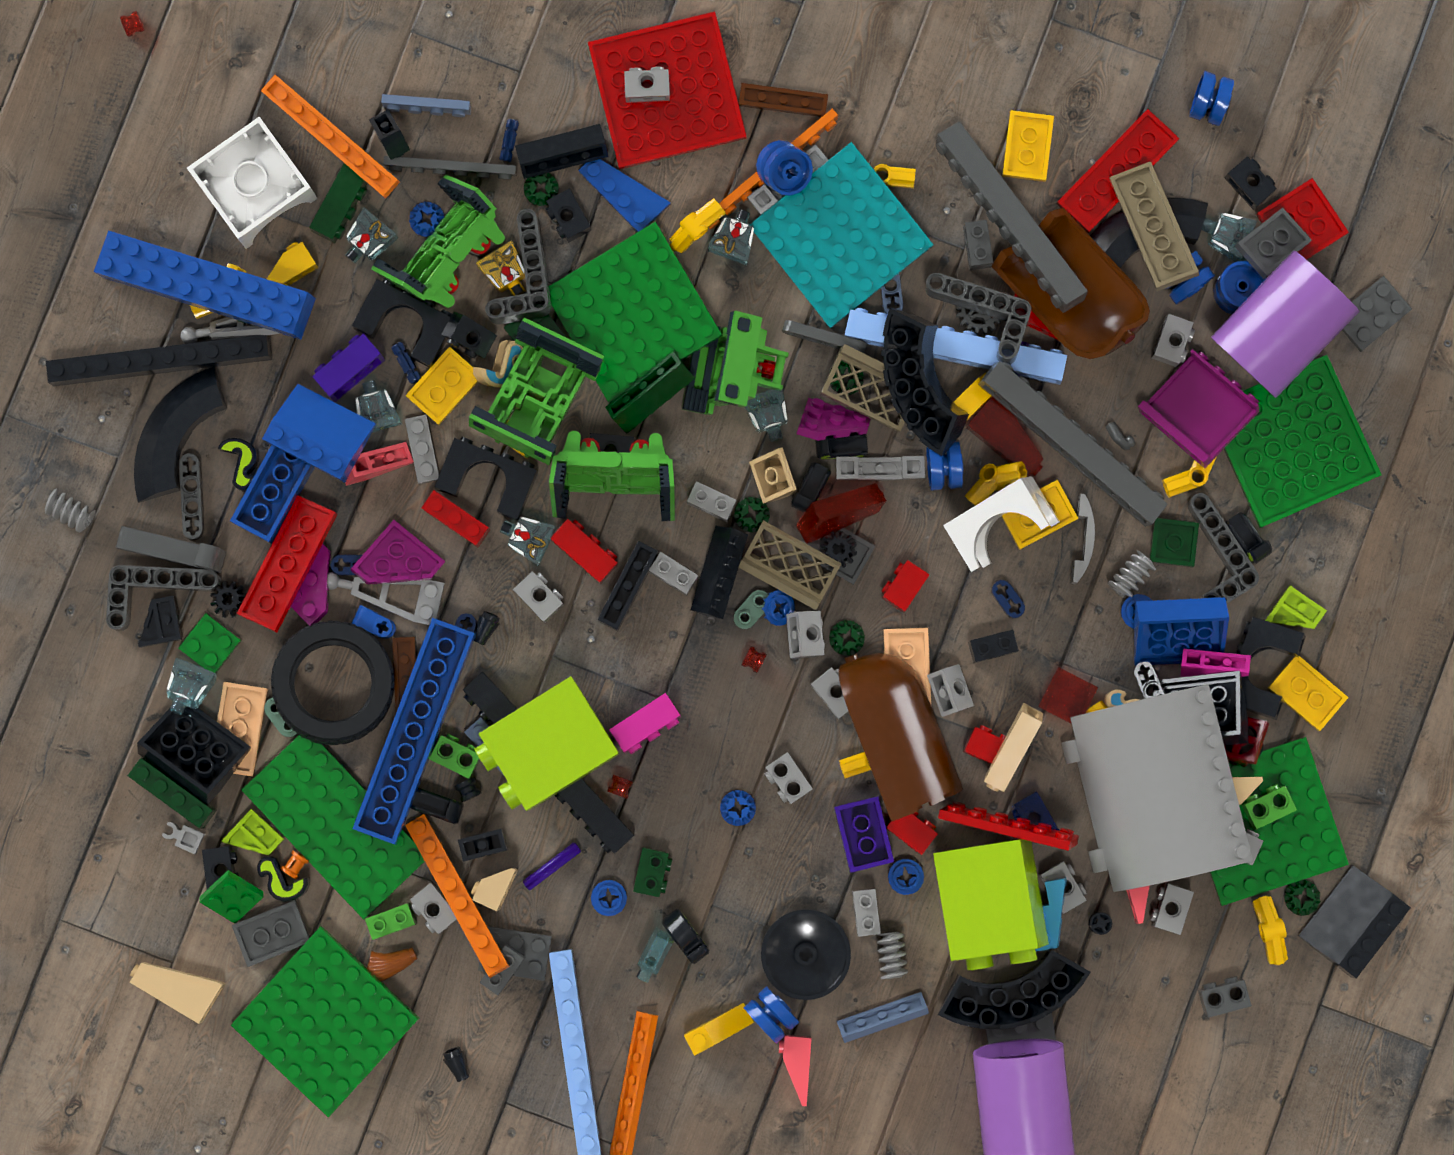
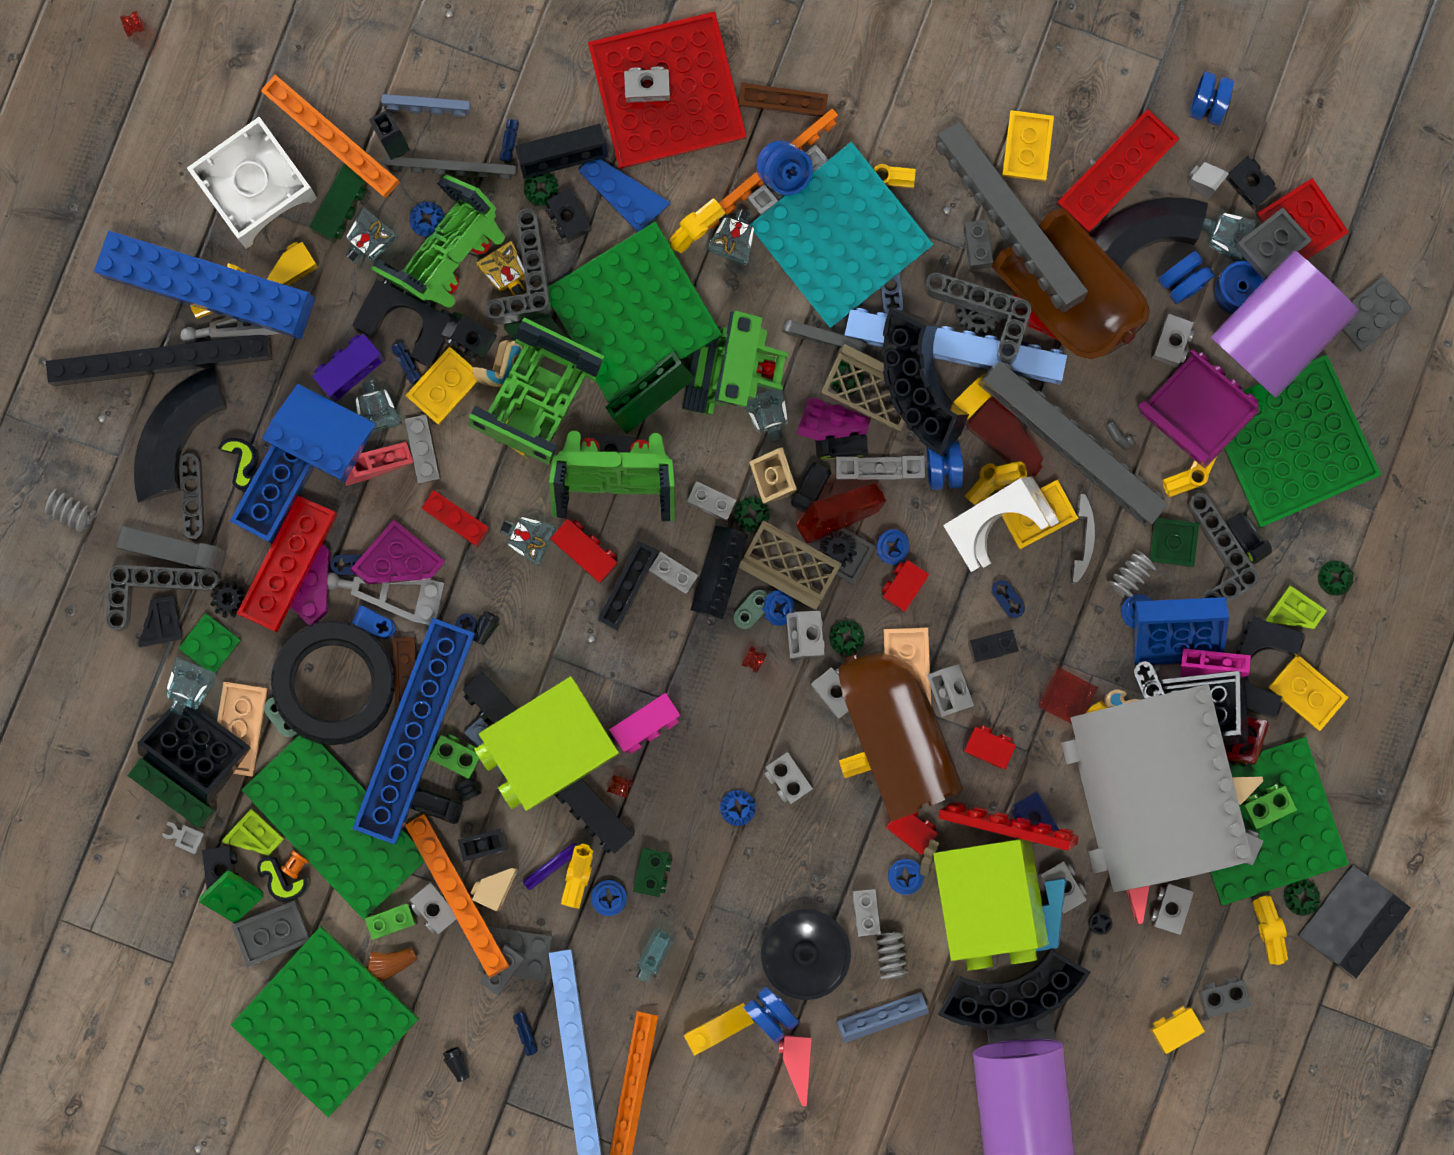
tan slope [130,962,225,1024] -> none
black arch [435,436,538,521] -> none
light grey brick [513,571,564,623] -> none
black animal [661,909,710,964] -> none
dark purple brick [834,796,894,873] -> none
tan slope [984,703,1043,792] -> none
dark tan plate [1109,161,1199,291] -> none
none -> dark blue axle [513,1012,538,1056]
none -> yellow piece [561,844,593,909]
none -> blue gear [875,529,910,565]
none -> dark tan plate [920,839,939,877]
none -> yellow brick [1150,1006,1205,1054]
none -> light grey slope [1188,162,1229,200]
none -> dark green gear [1318,560,1354,596]

